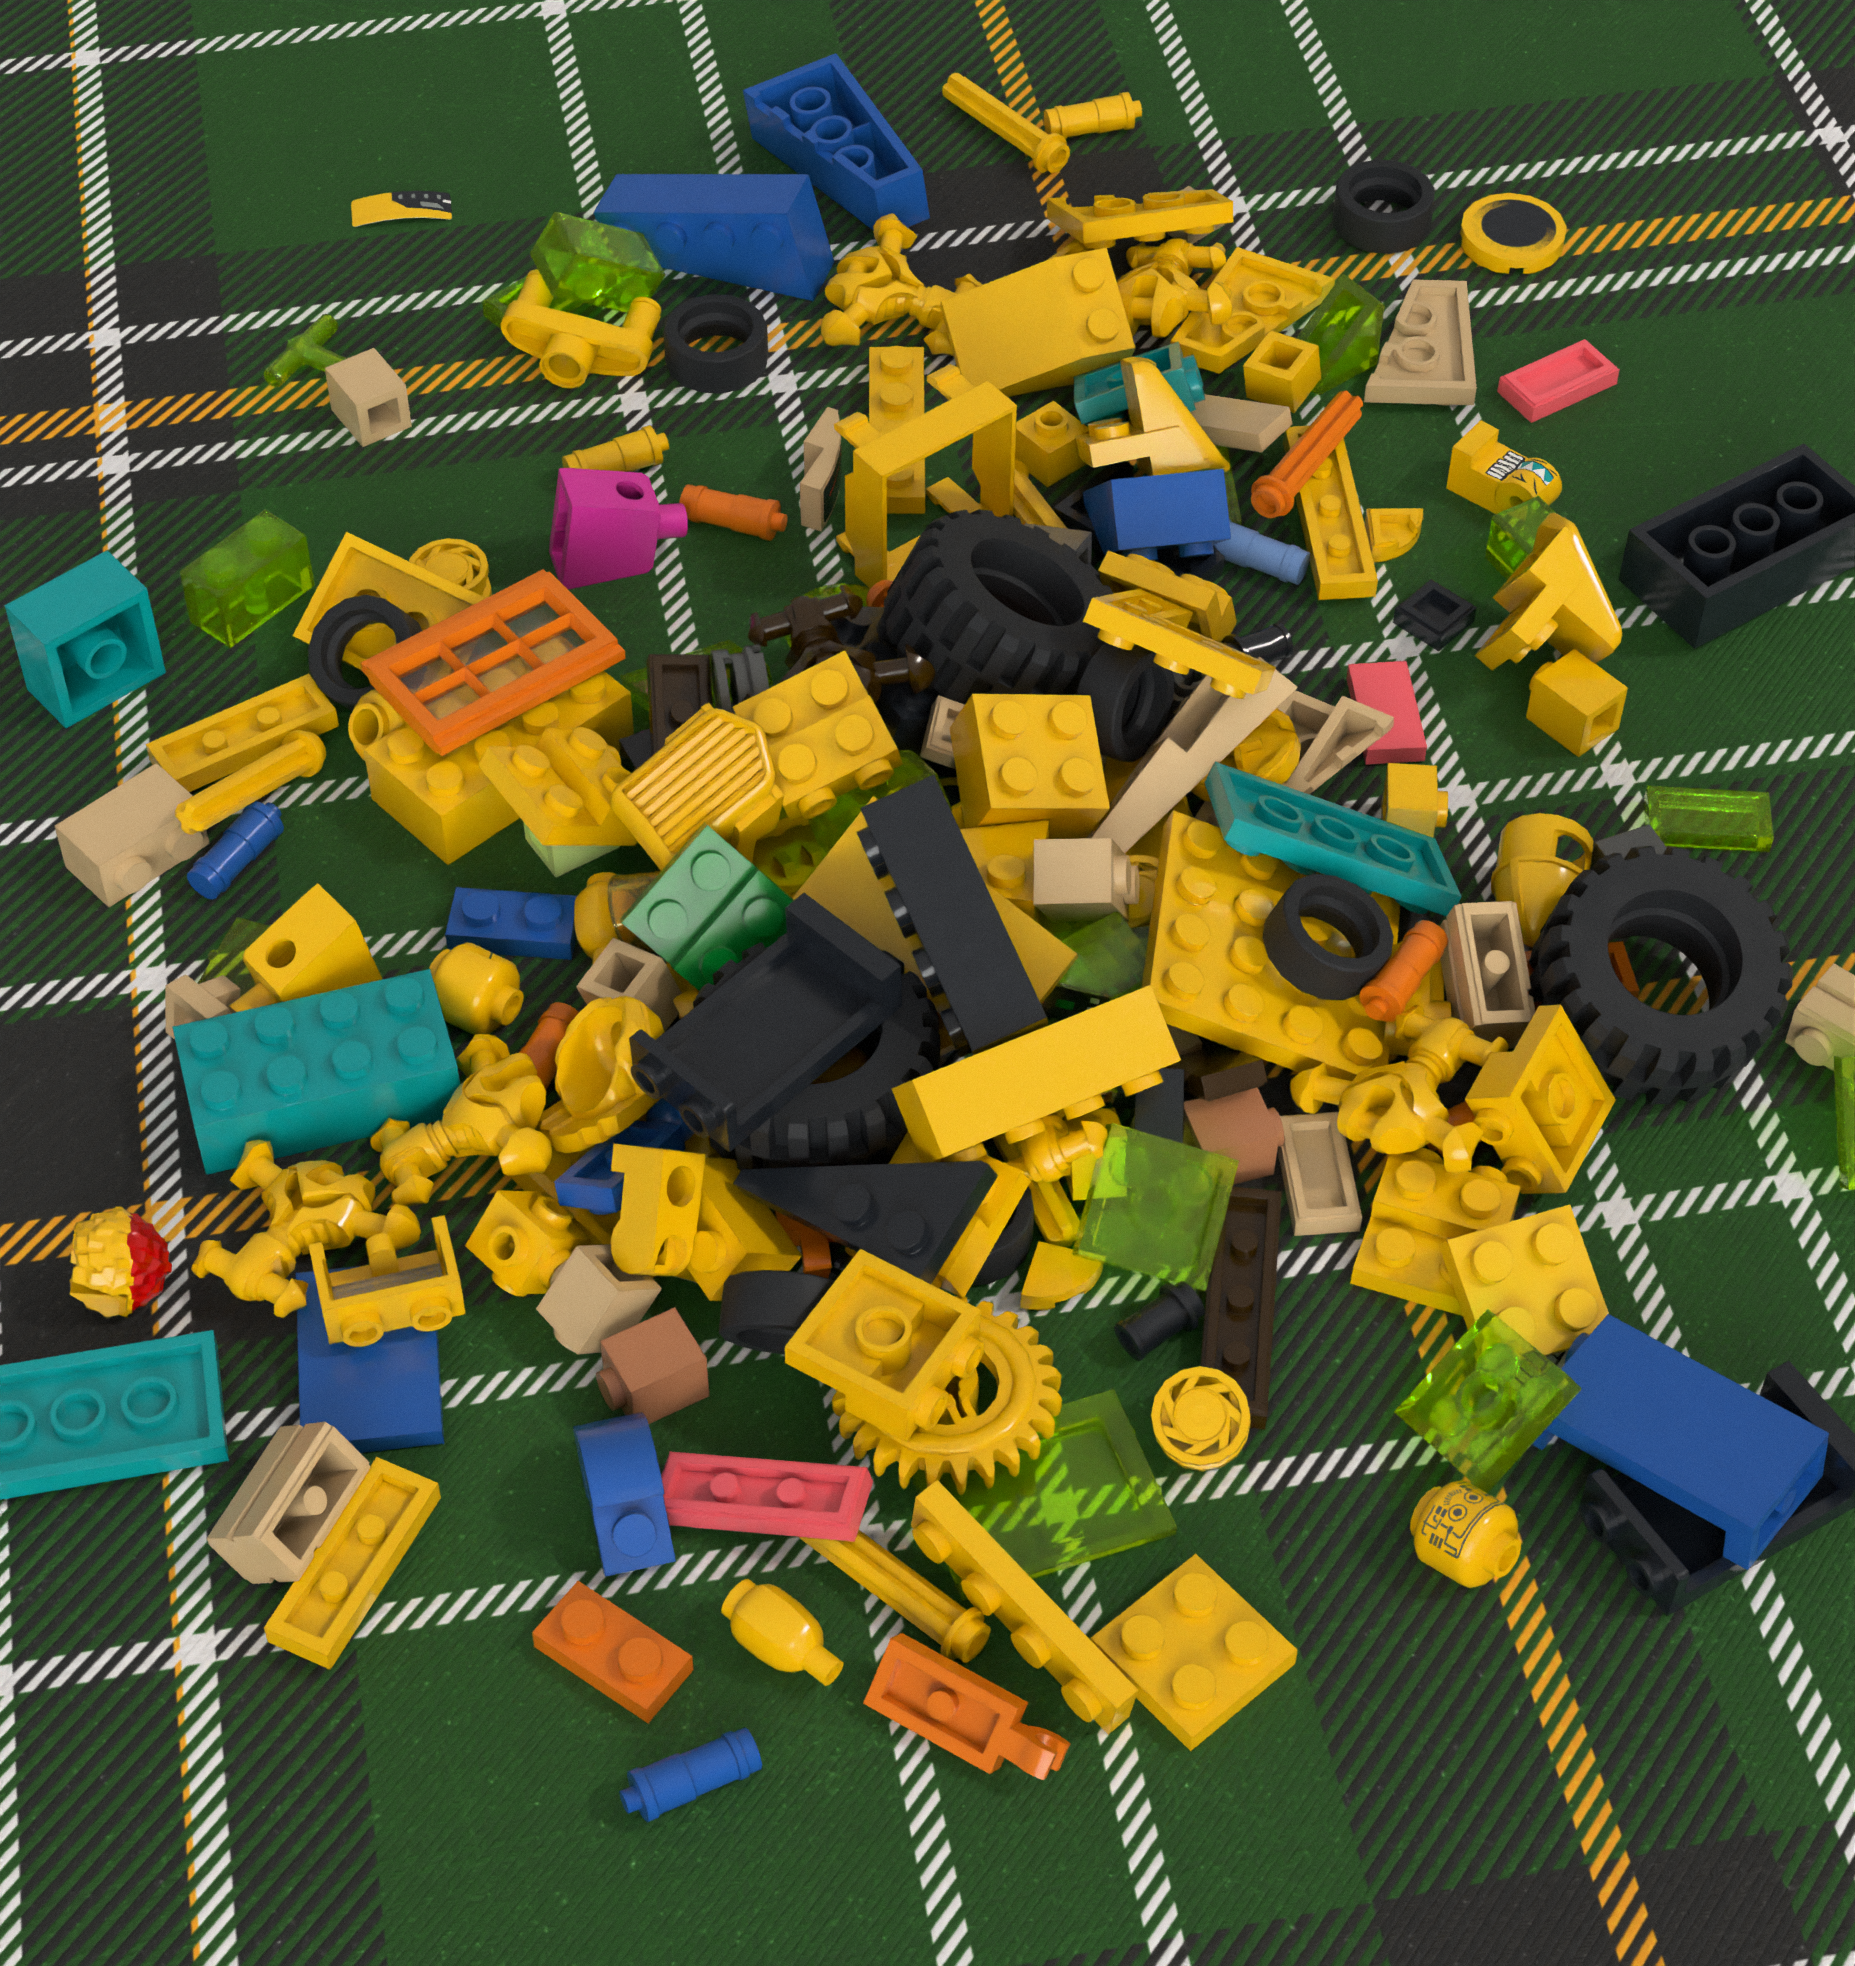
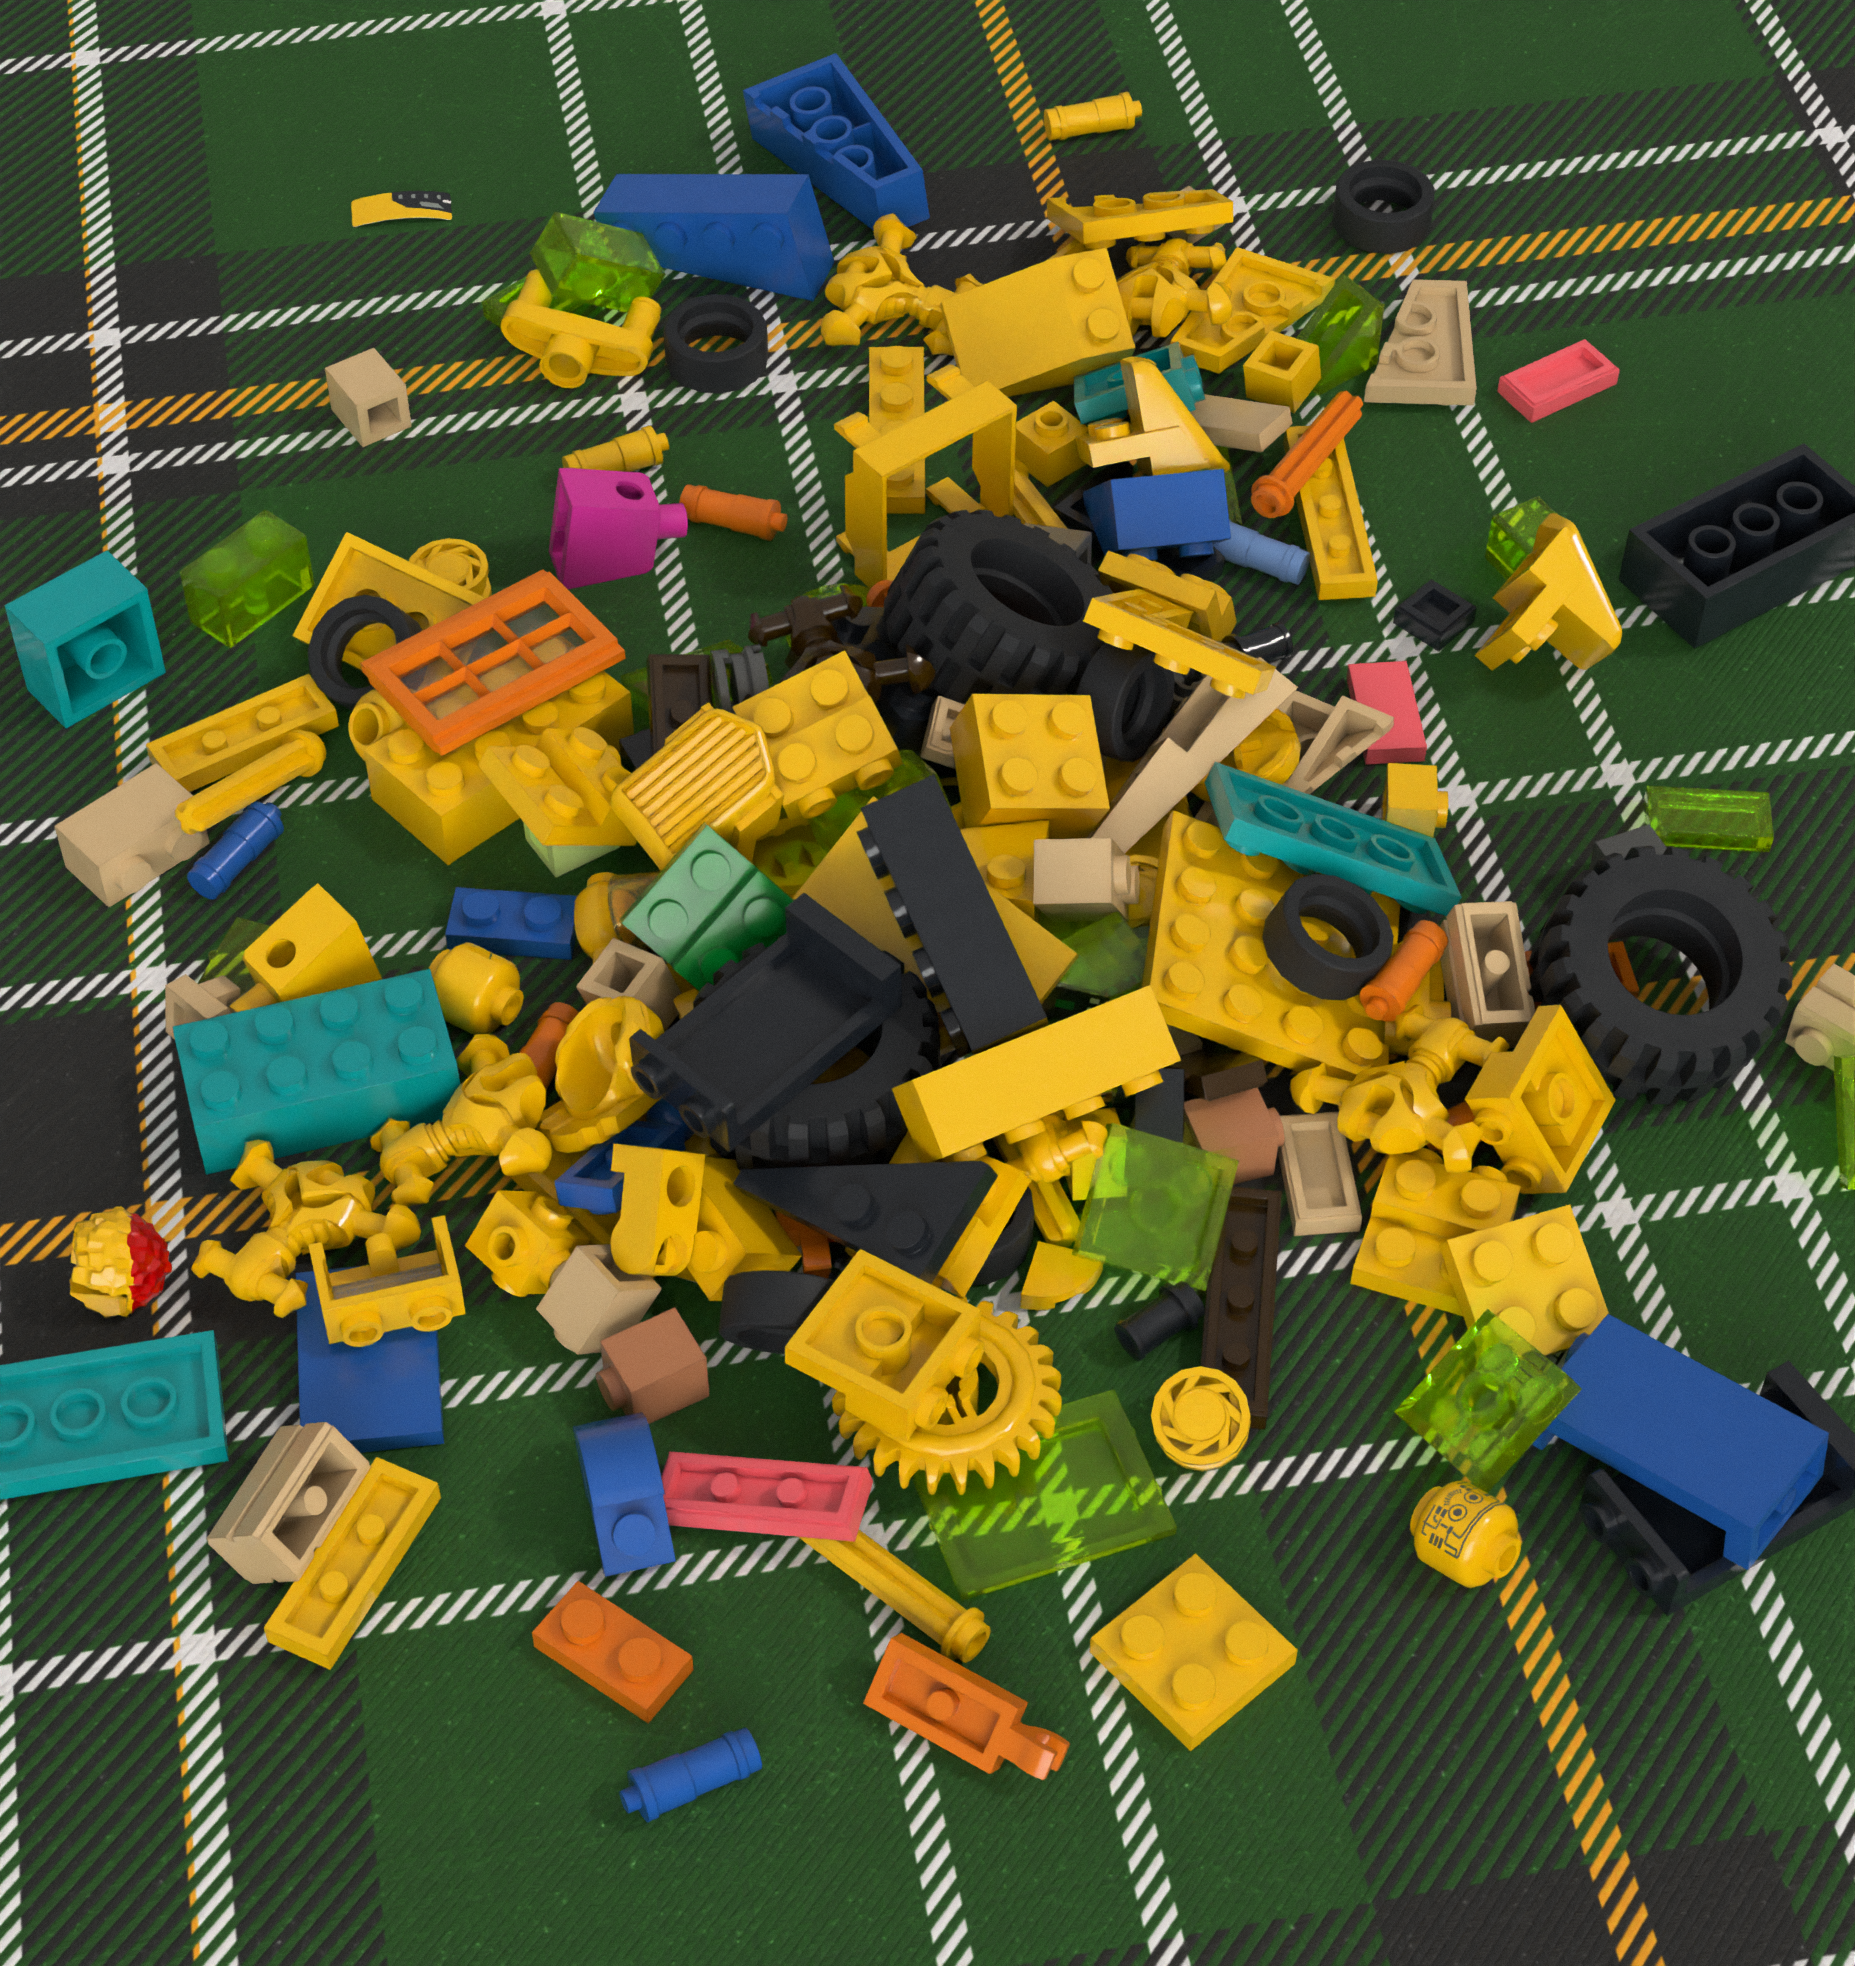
clear neon green piece [263,314,347,387] -> none
yellow plant [721,1579,844,1686] -> none
tan slope [800,407,842,532] -> none
yellow plate [911,1480,1138,1735] -> none
yellow axle [942,73,1070,173] -> none
yellow tile [1365,508,1423,563] -> none
yellow leg [1446,420,1562,524] -> none
tile [1460,193,1567,274] -> none
yellow helmet [1491,813,1593,948] -> none
yellow brick [1526,649,1628,757] -> none

